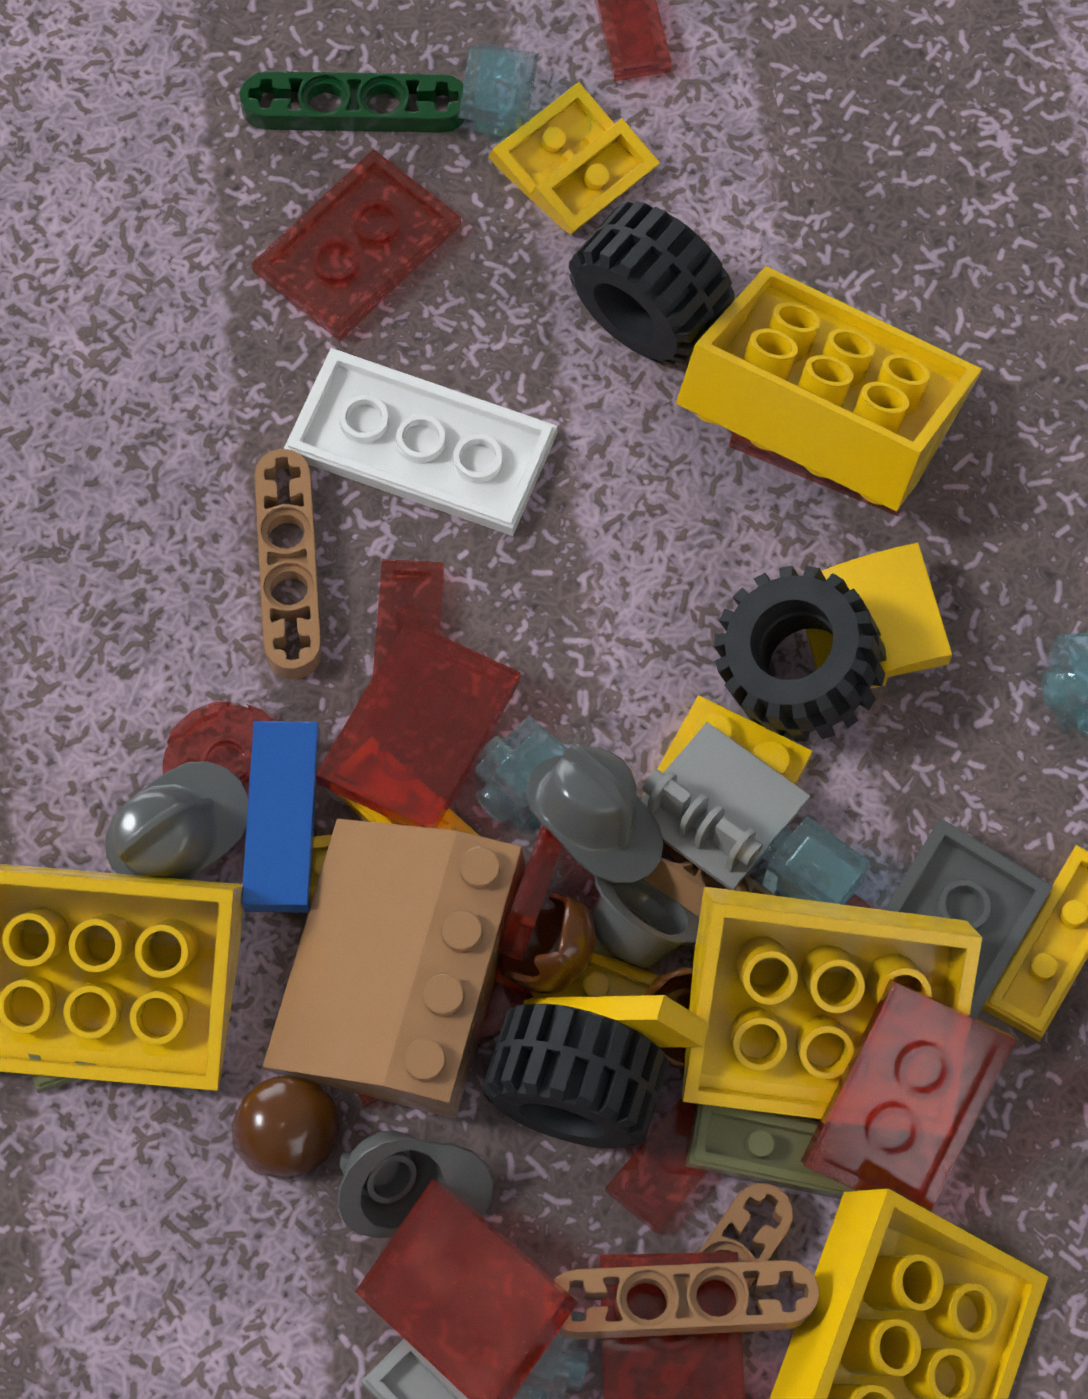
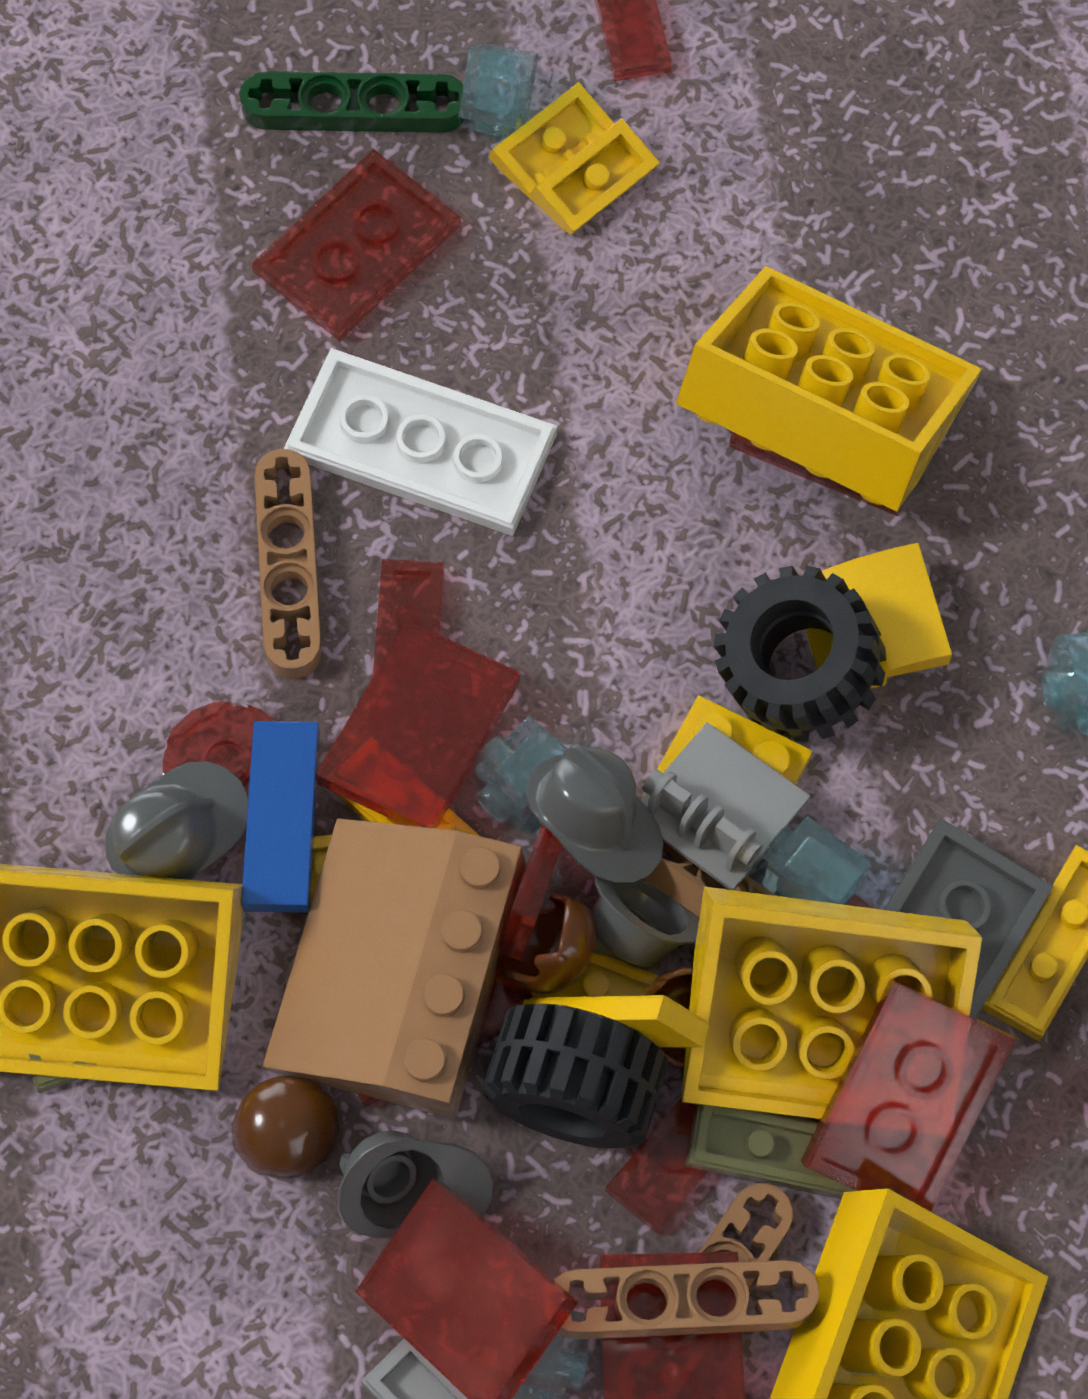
black tyre [568,201,735,365] -> none

